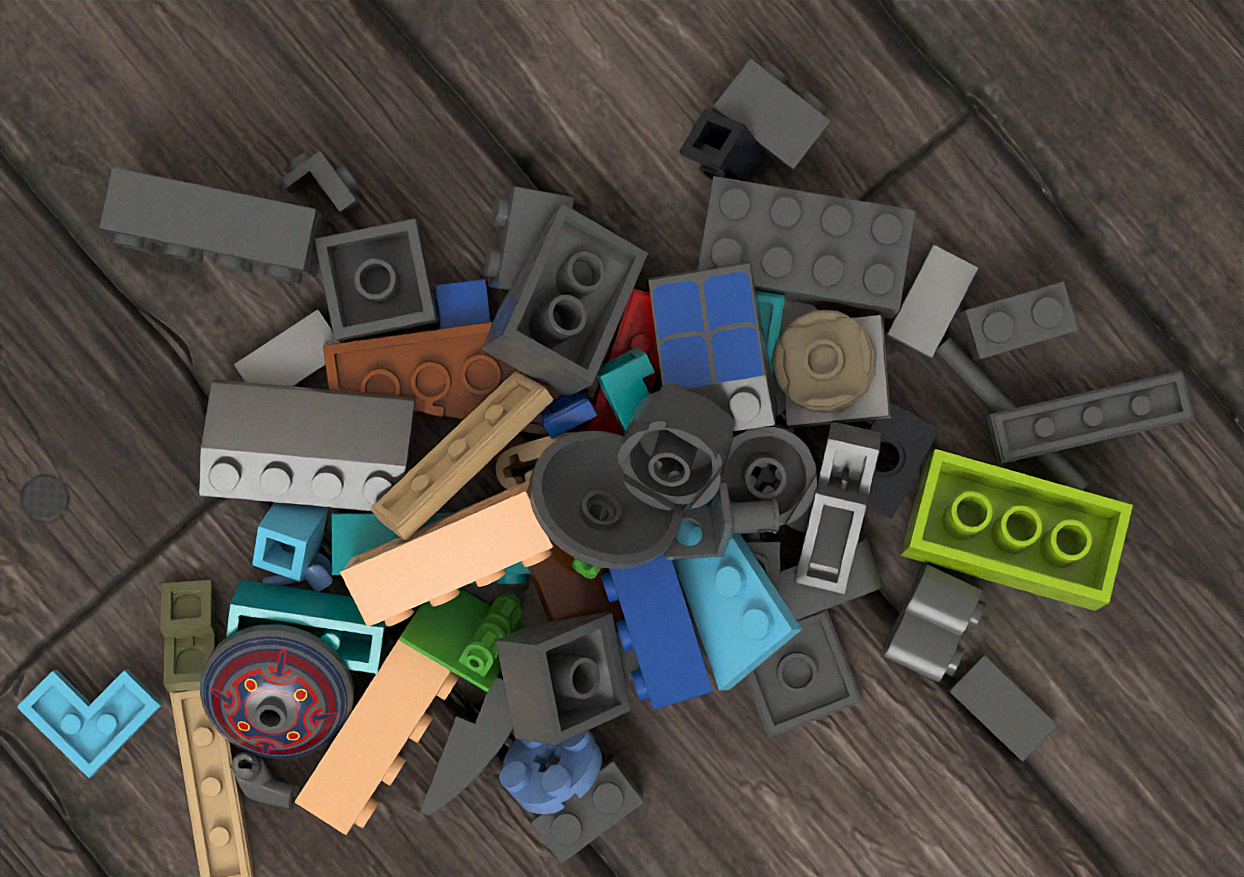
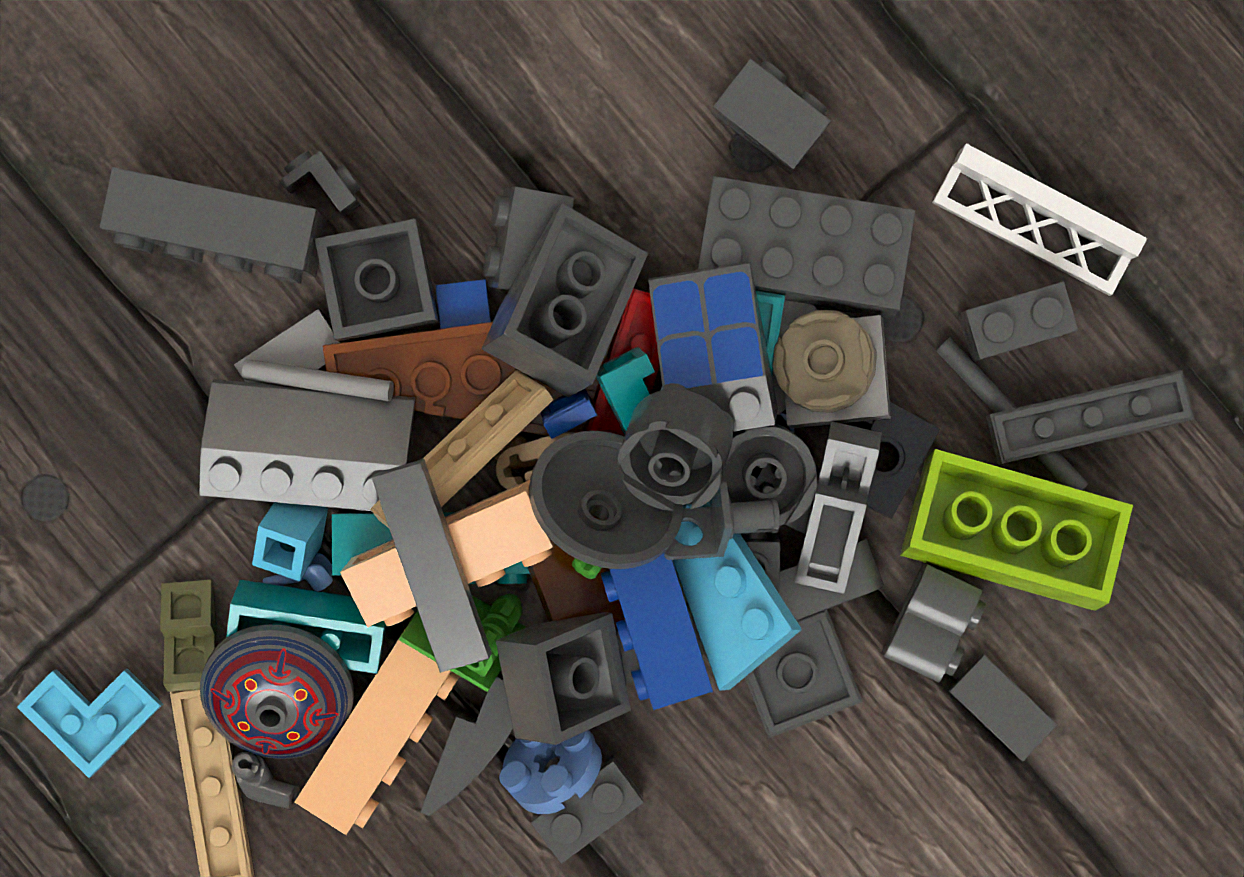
black brick [679,109,766,182] -> none
light grey tile [886,245,978,358] -> none
none -> light grey bar [242,359,394,401]
none -> tile [371,459,492,673]
none -> white fence [932,143,1147,296]

